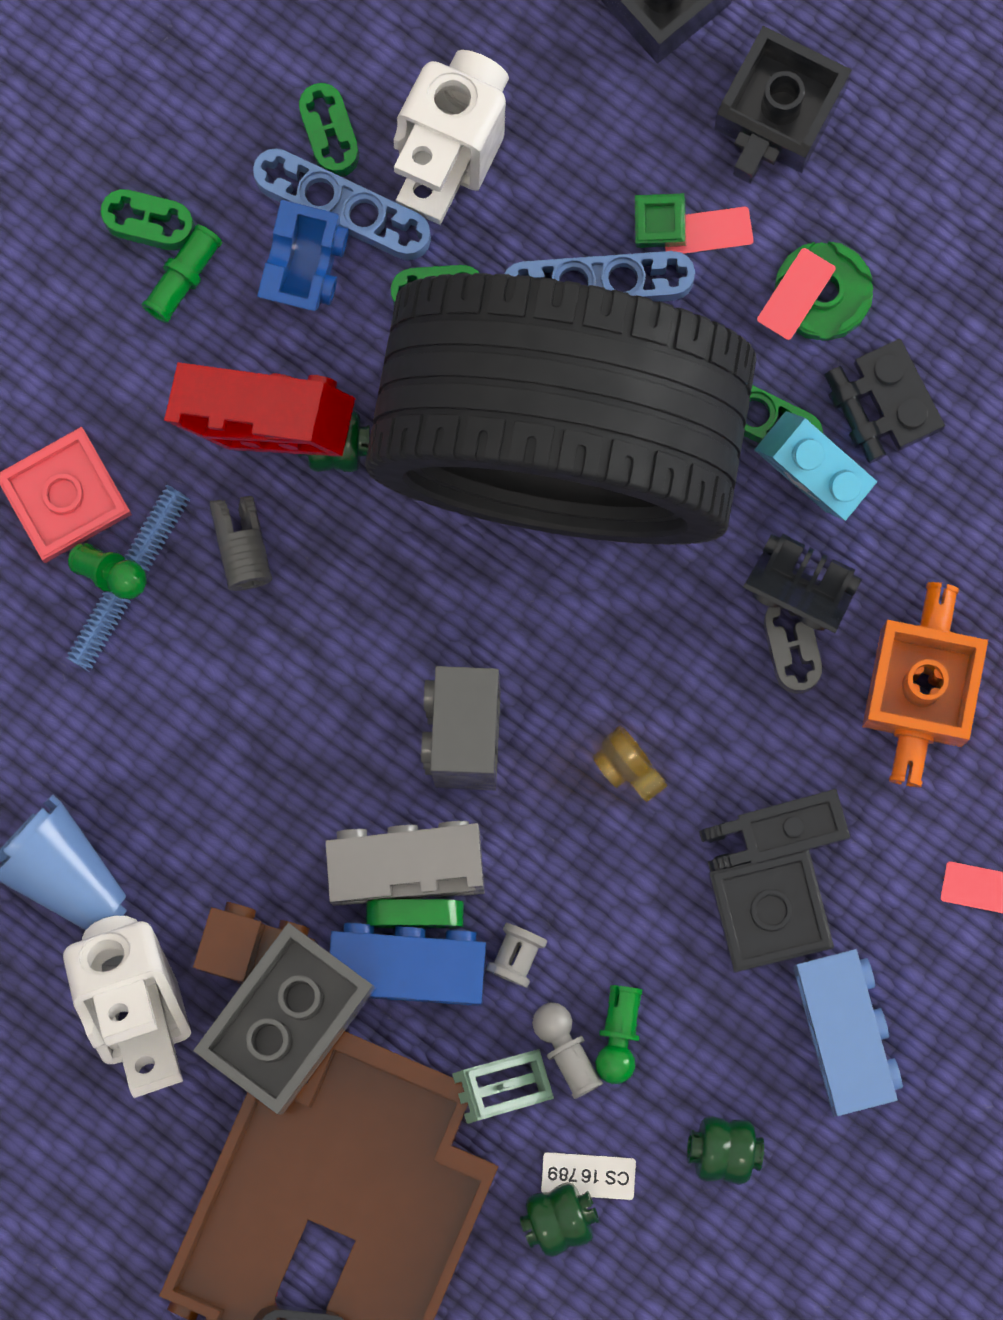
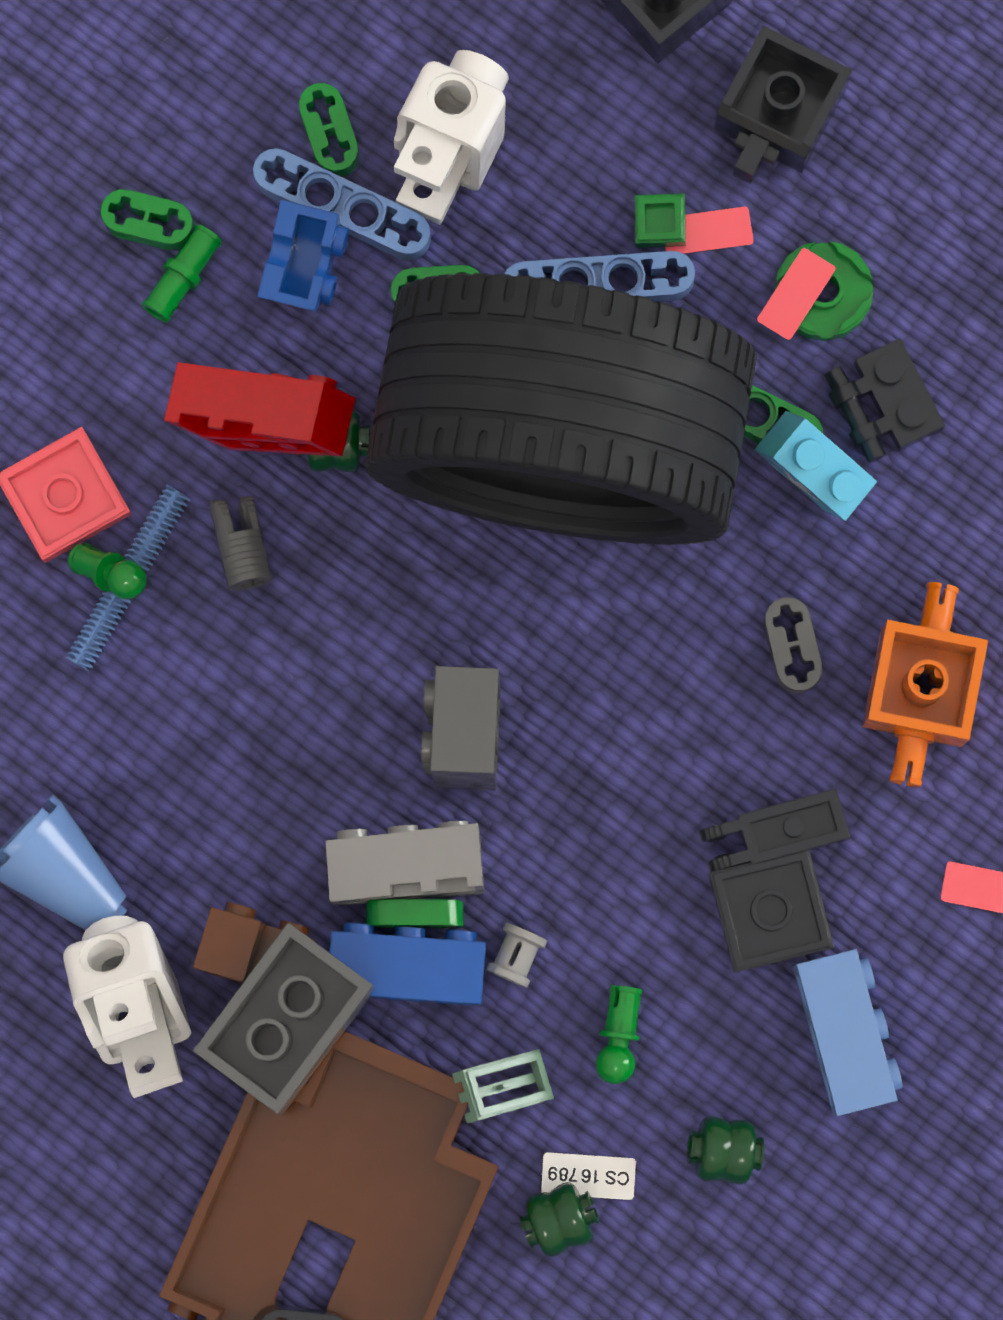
light grey pin [532,1002,603,1099] -> none
clear yellow piece [592,725,668,802] -> none
black hinge [743,534,862,633] -> none

